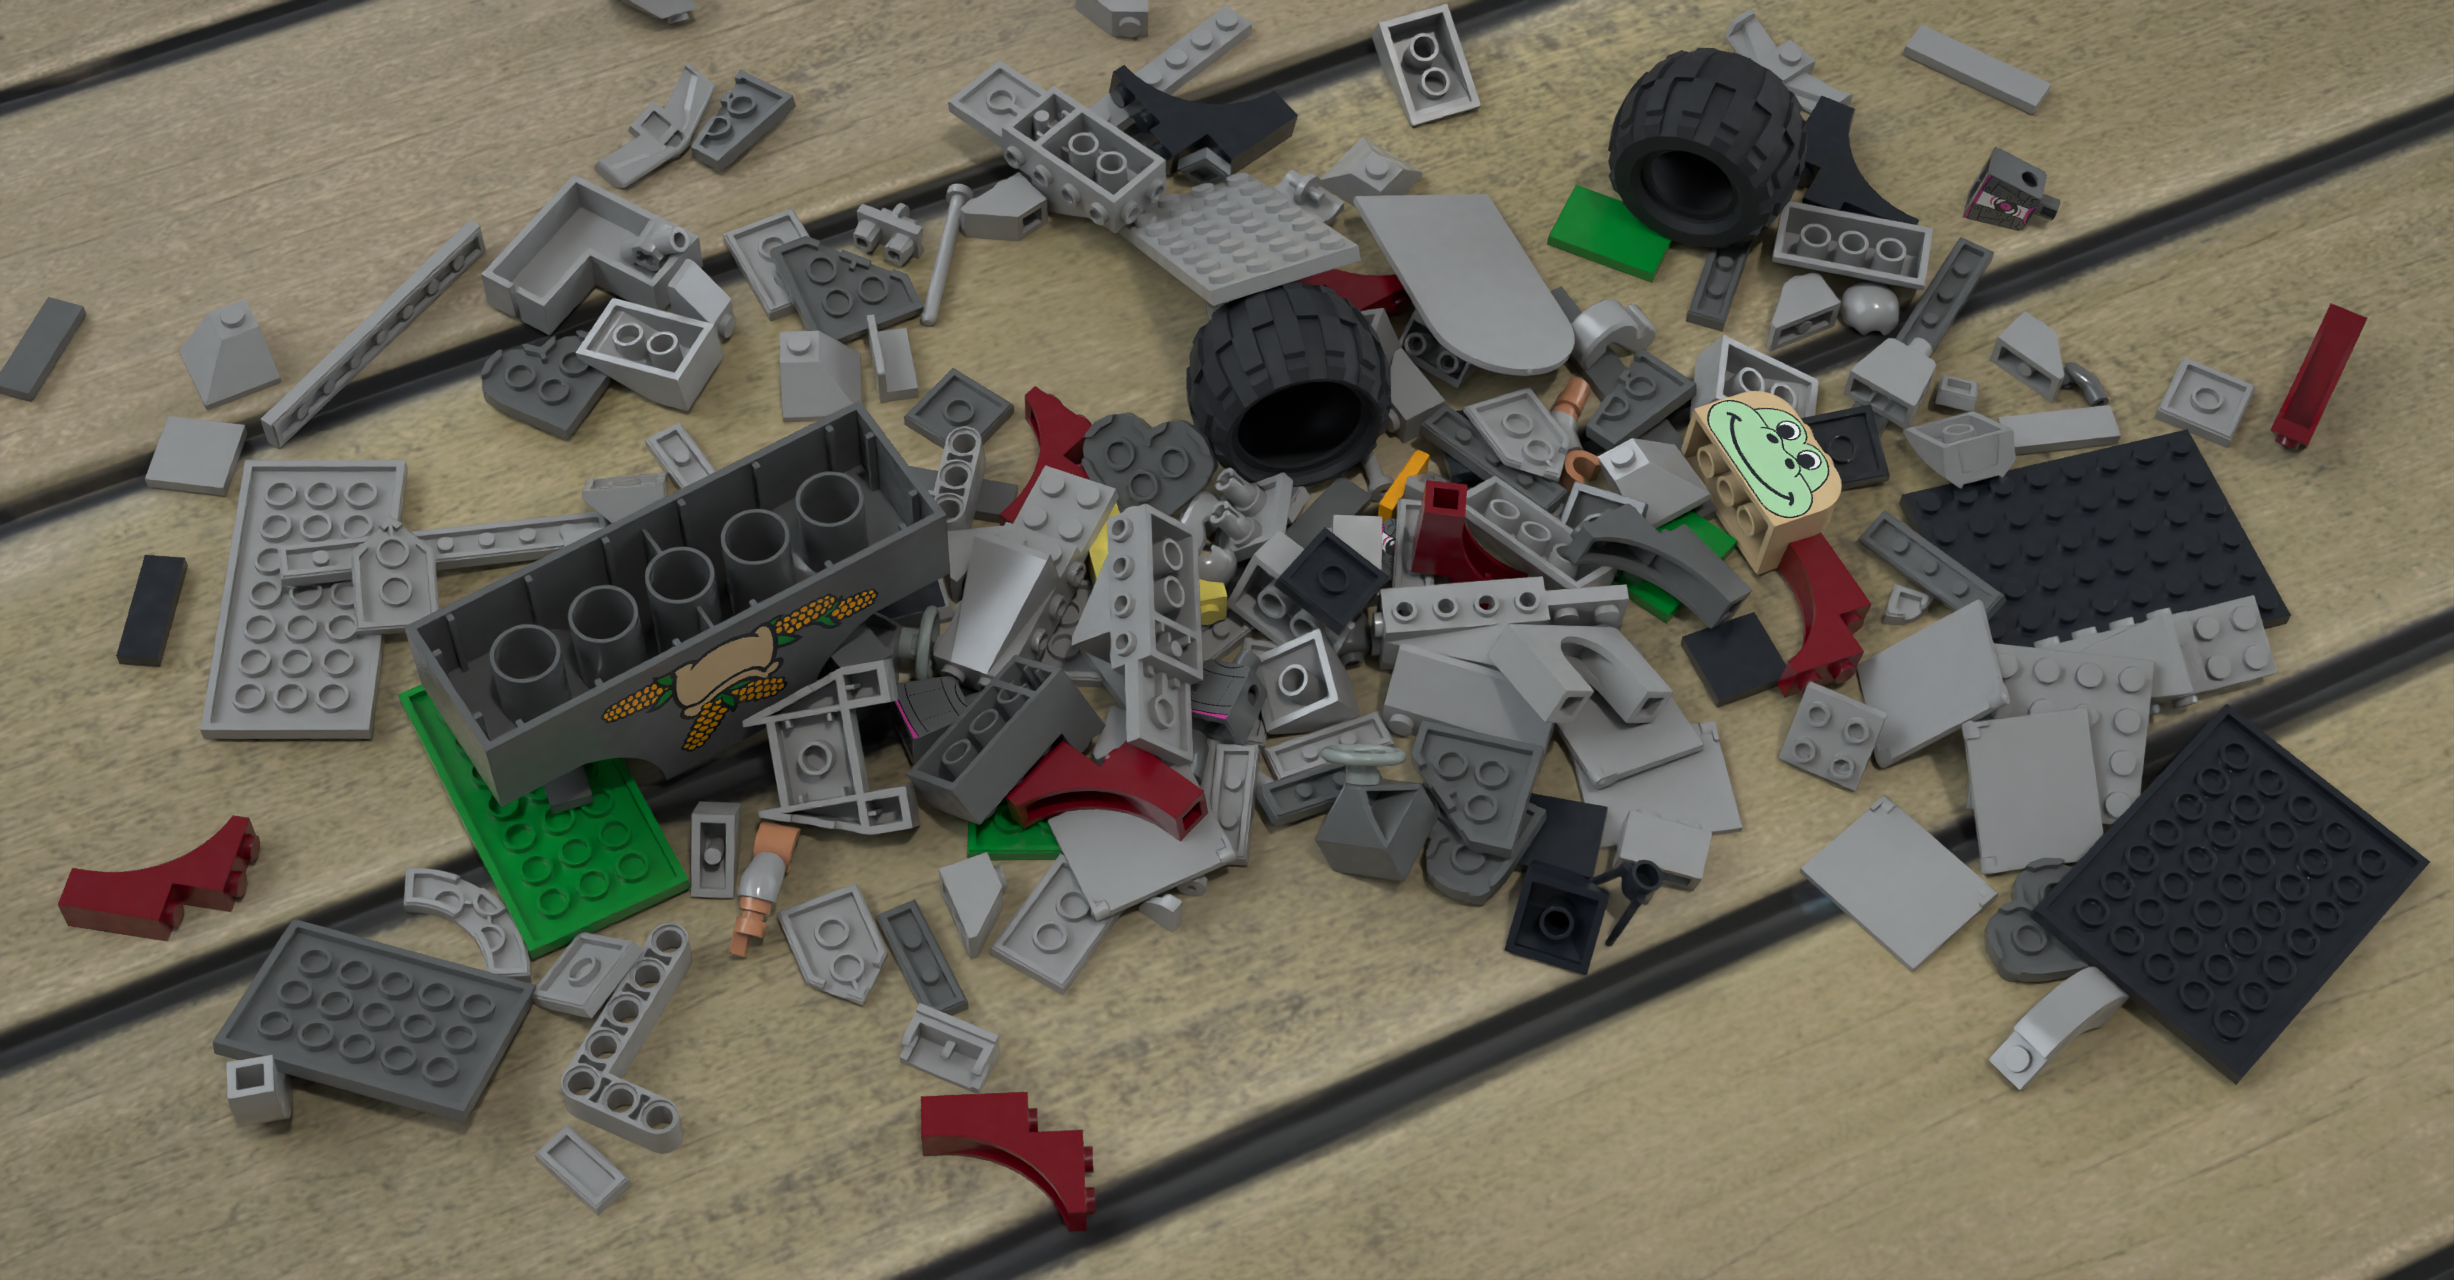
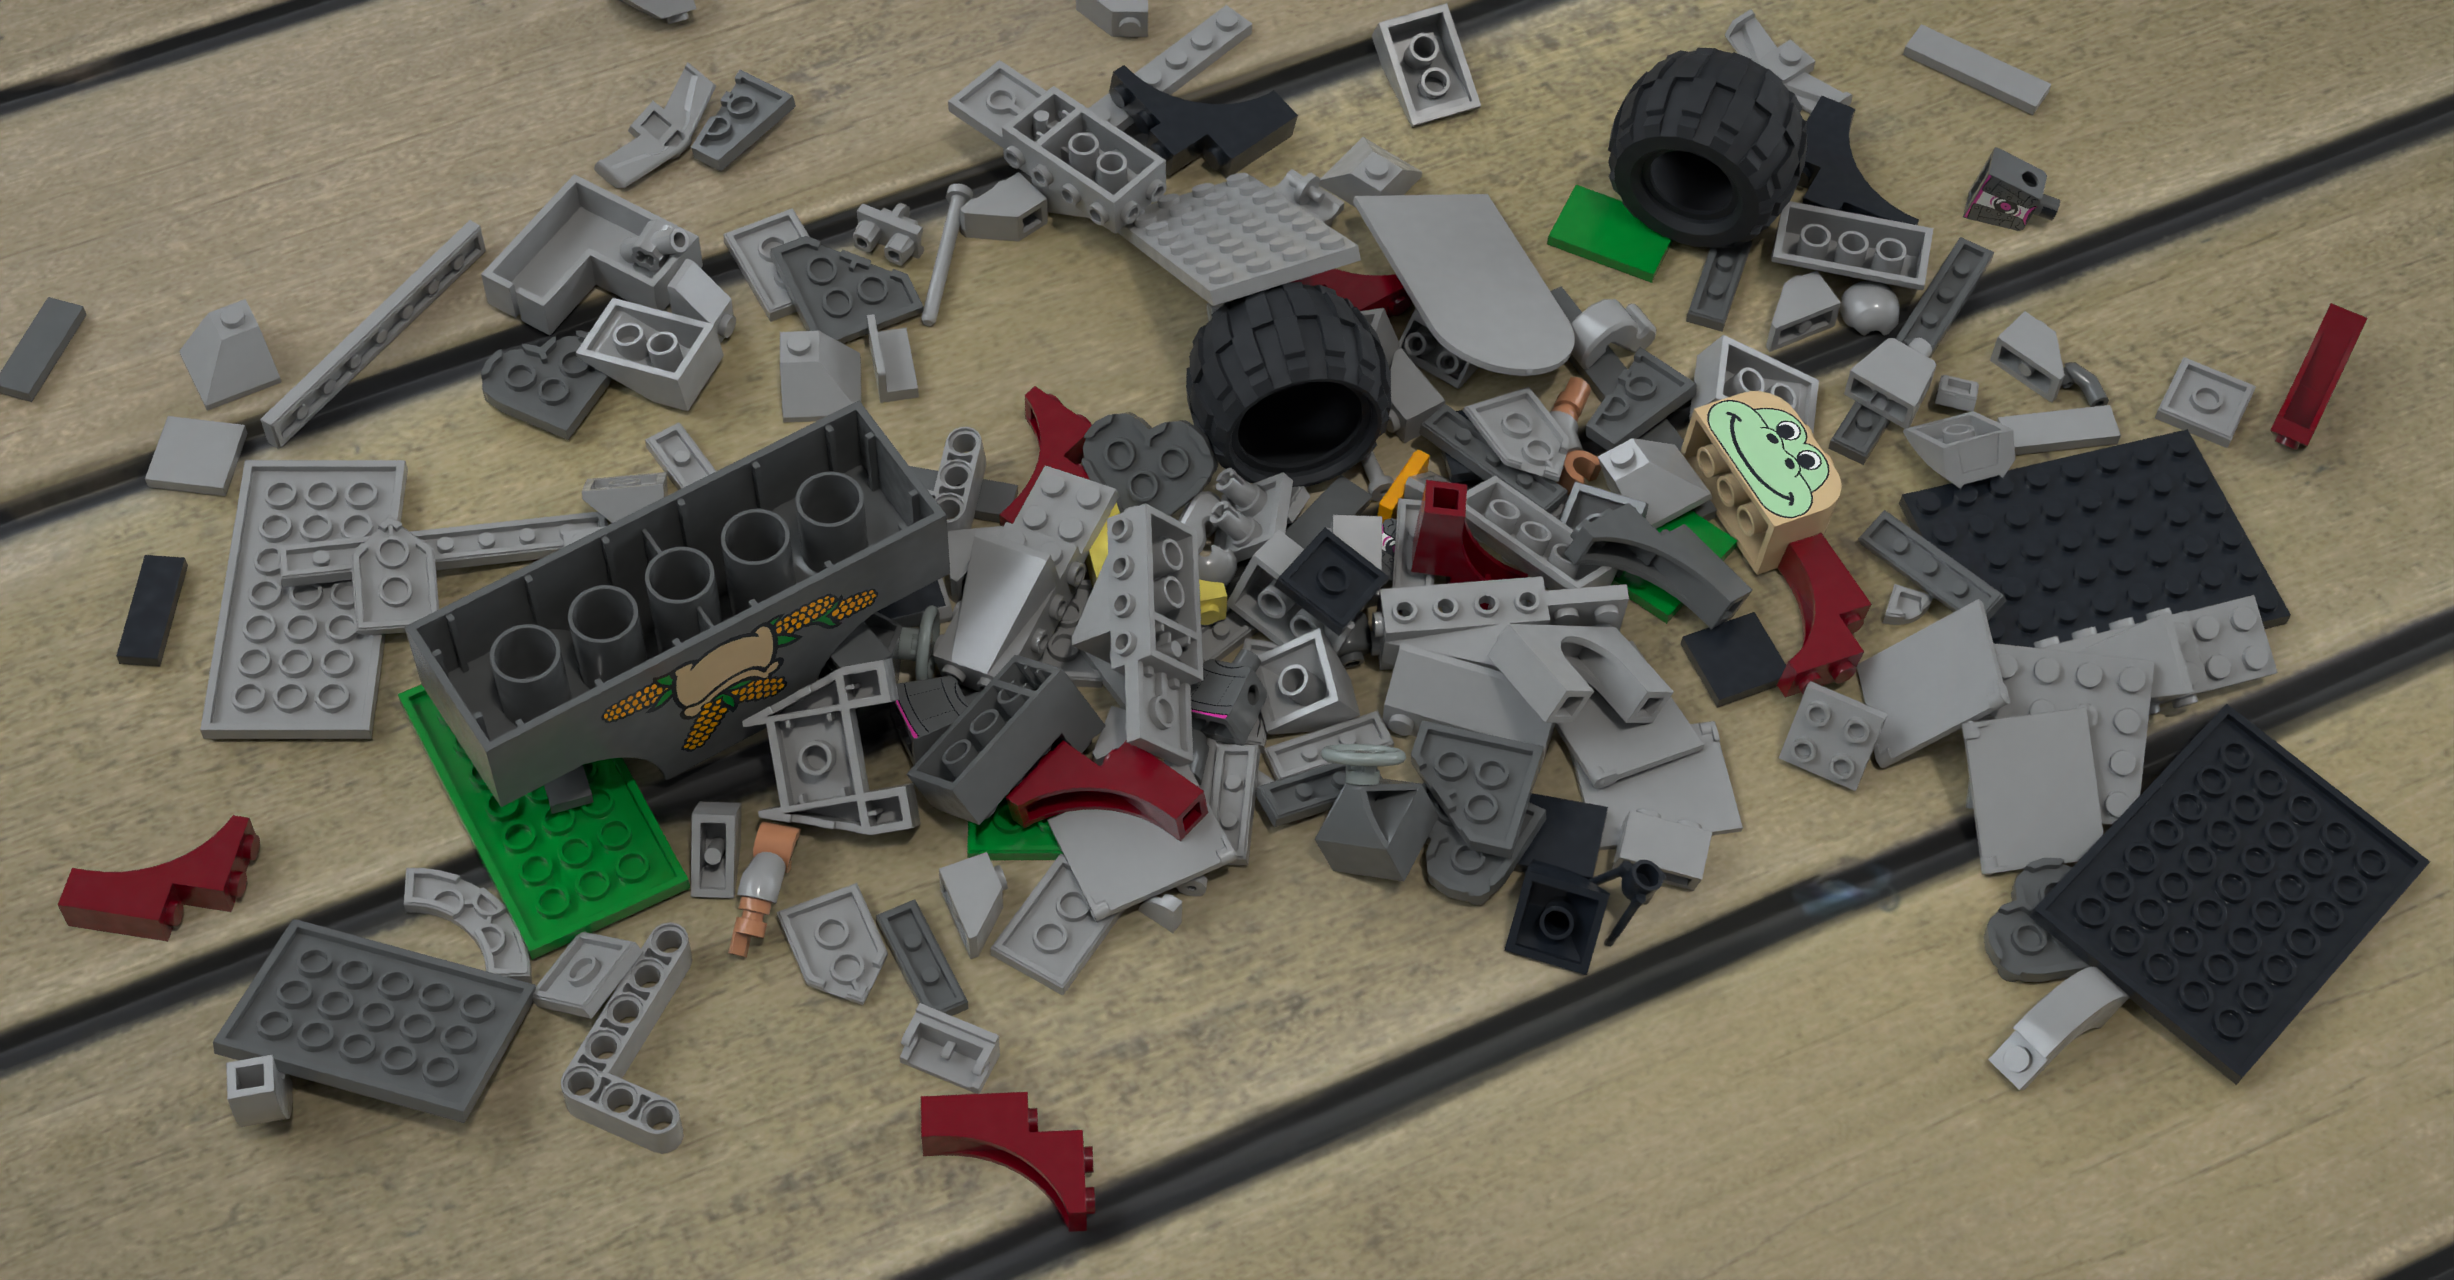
light grey tile [535,1124,631,1216] -> none
dark grey tile [904,368,1014,453] -> none
dark grey tile [1178,147,1231,185] -> none
light grey piece [1800,795,1999,973] -> none
black tile [1801,404,1890,490] -> none

